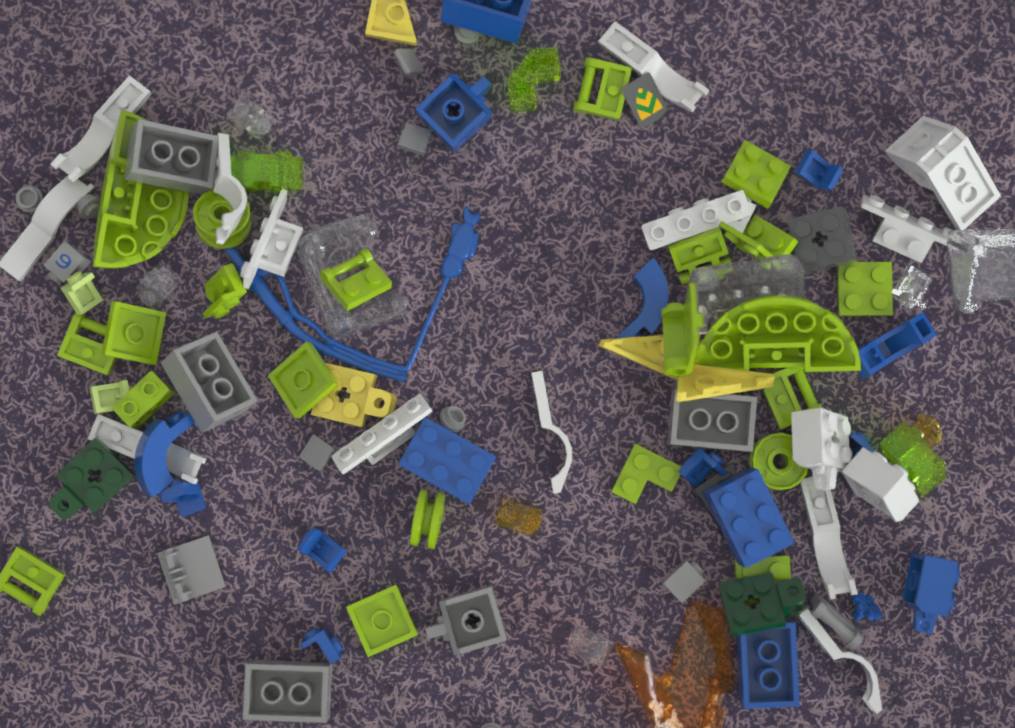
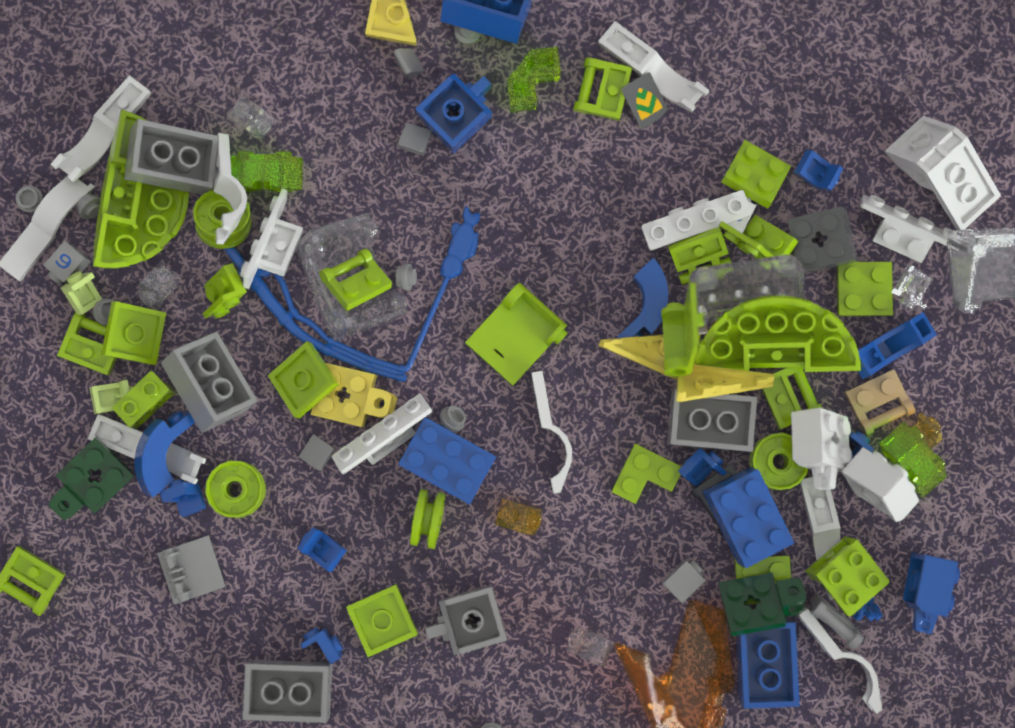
none -> light grey plate [93,299,113,326]
none -> lime wheel [205,461,266,518]
none -> light grey plate [396,263,417,290]
none -> lime door [465,282,568,386]
none -> lime bracket [805,536,889,616]
none -> tan plate [844,369,915,436]

